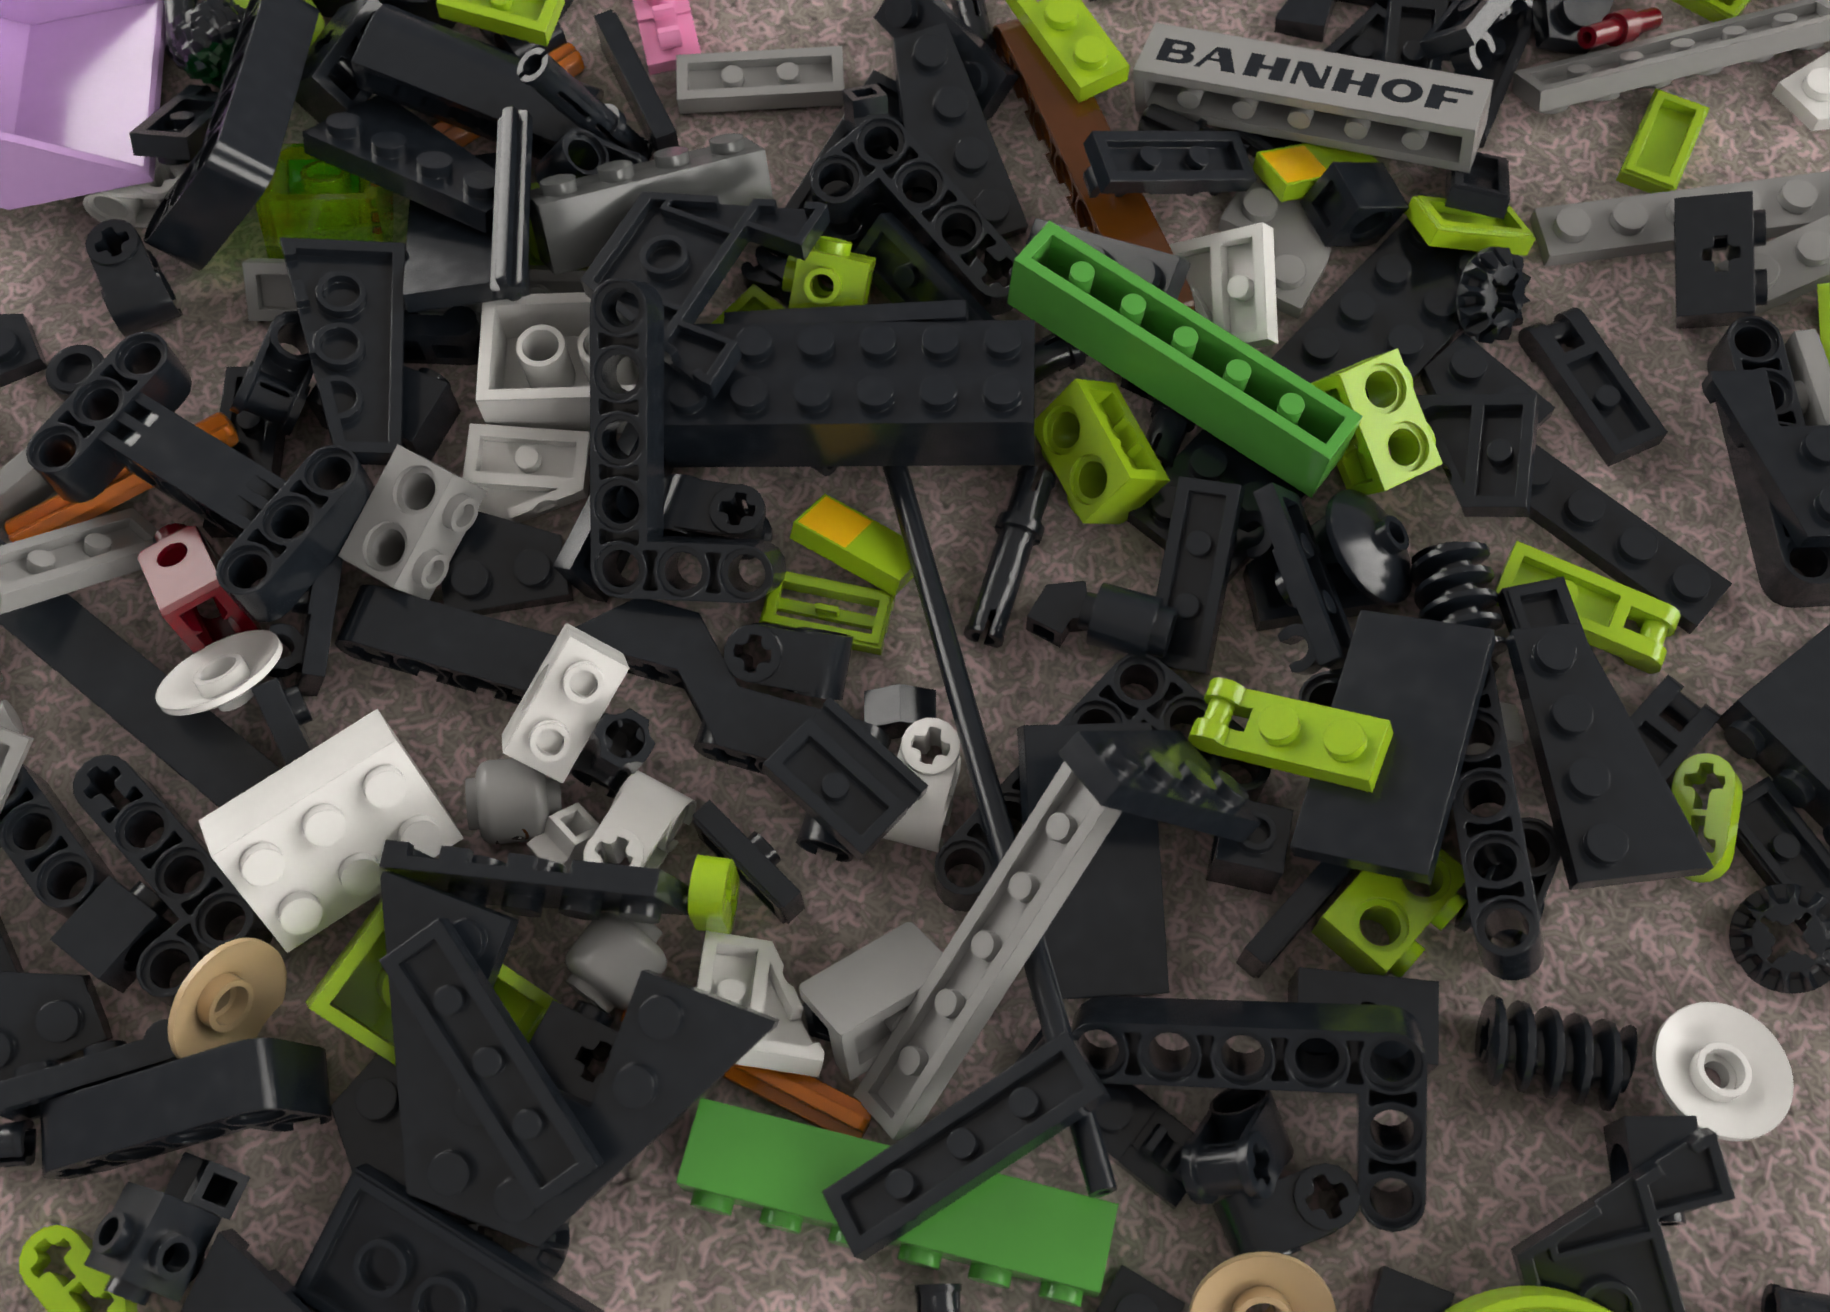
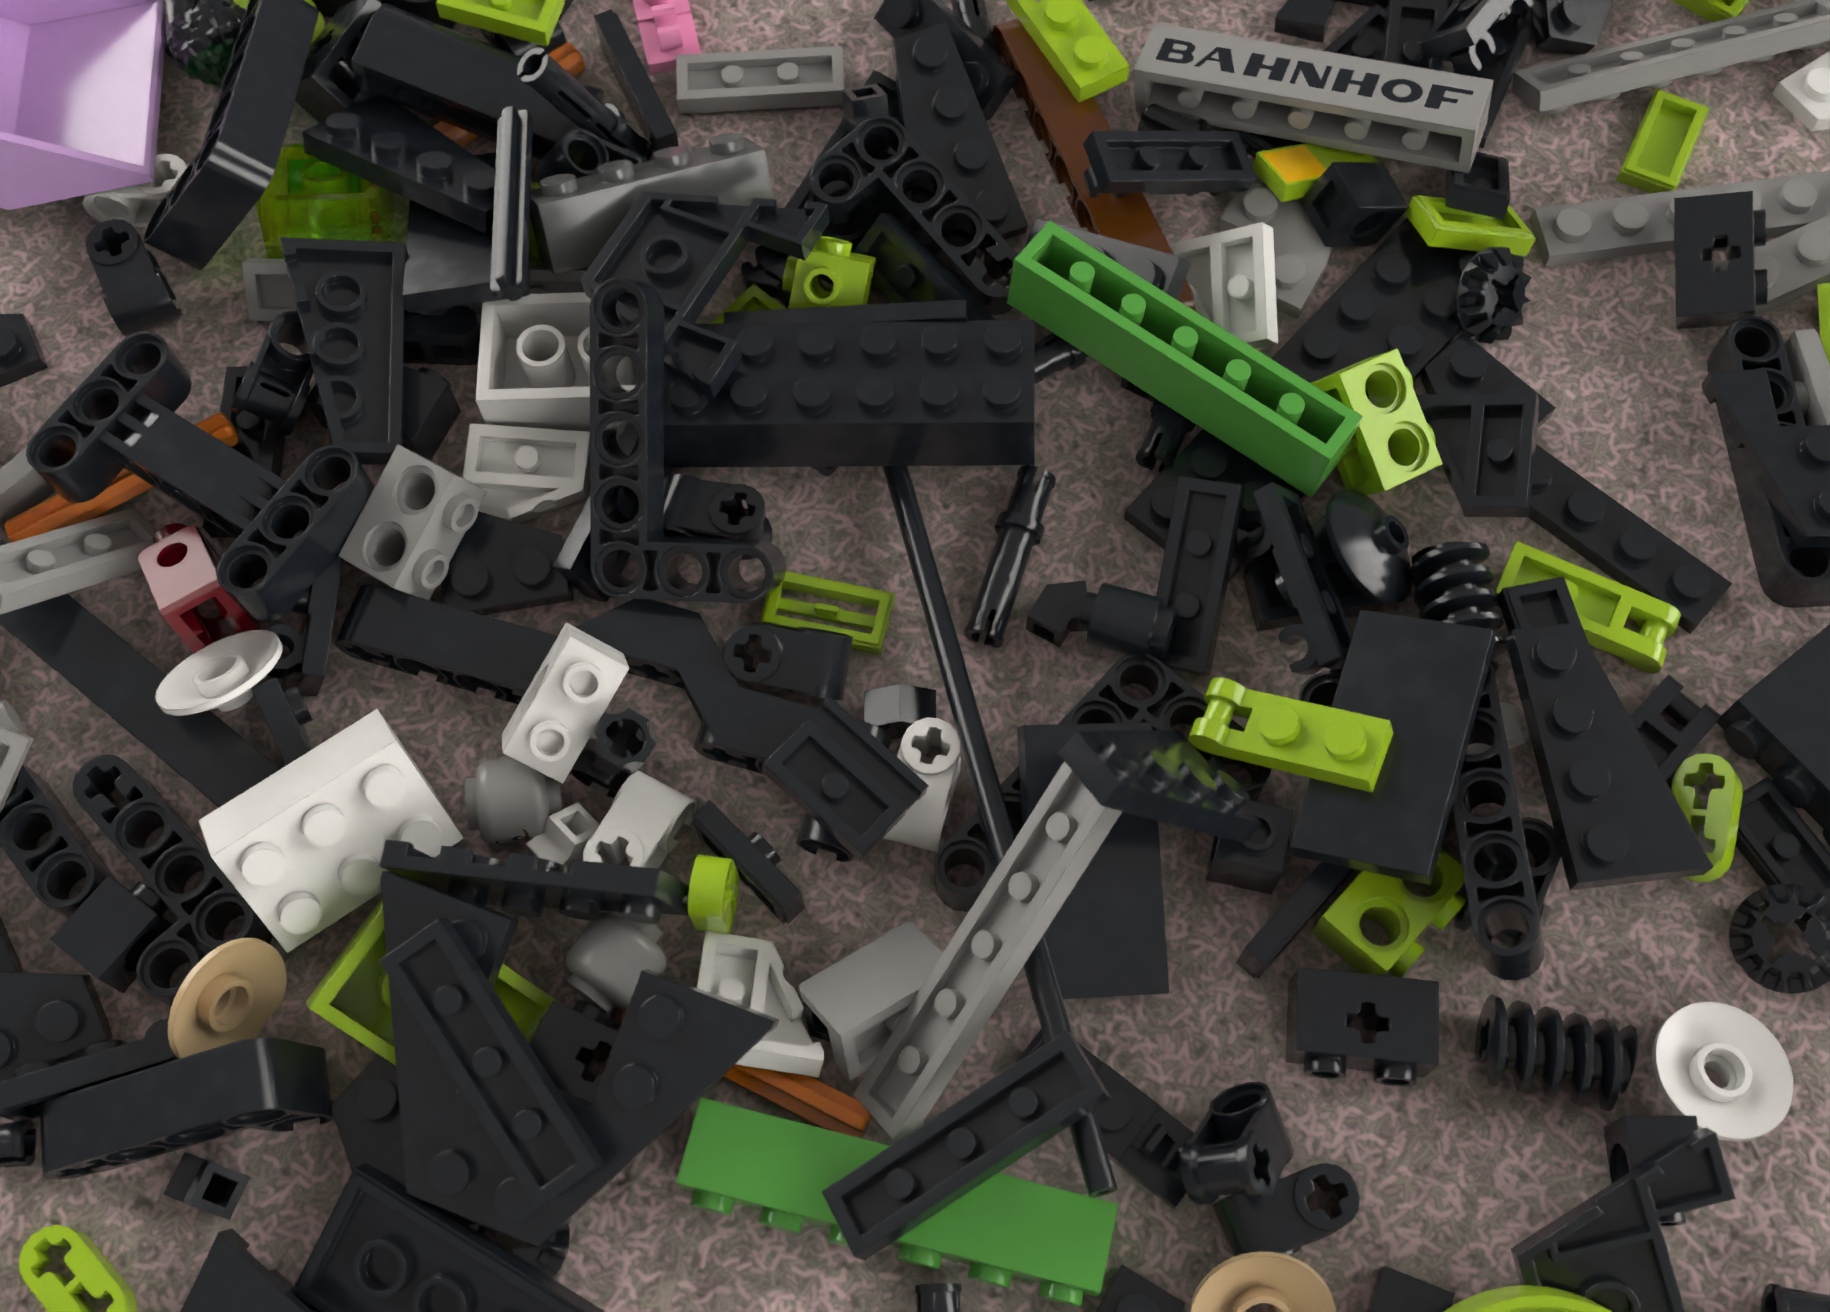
black tile [46,345,105,401] -> none
black brick [84,1181,222,1306] -> none
black plate [129,84,219,165] -> none
lime tile [790,494,913,596] -> none
lime brick [1035,378,1170,524] -> none
black beam [1071,996,1427,1232] -> none
black plate [1518,307,1668,467] -> none
dark red bar [1577,7,1663,49] -> none

